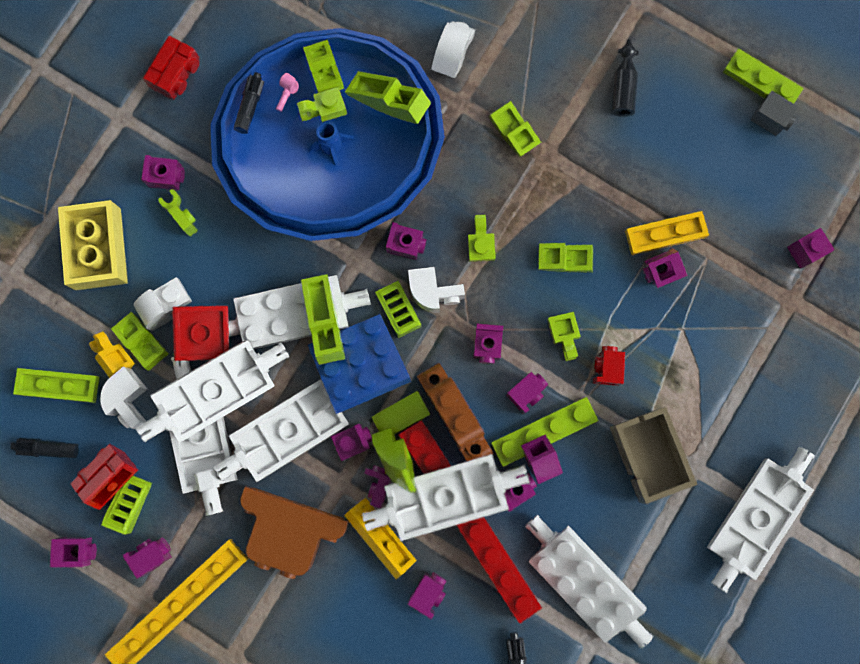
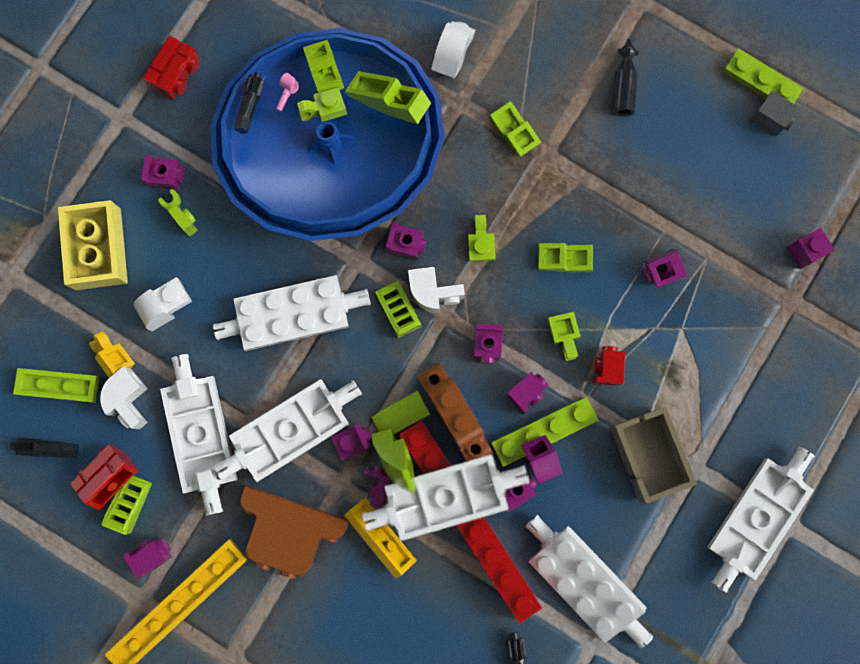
magenta brick [50,537,97,567] -> none
lime slope [111,312,169,371] -> none
white plate [136,339,289,443] -> none
red plate [172,306,229,361] -> none
lime slope [301,274,345,365] -> none
blue plate [308,314,411,414] -> none
magenta brick [408,572,447,619] -> none
yellow plate [625,211,709,255] -> none

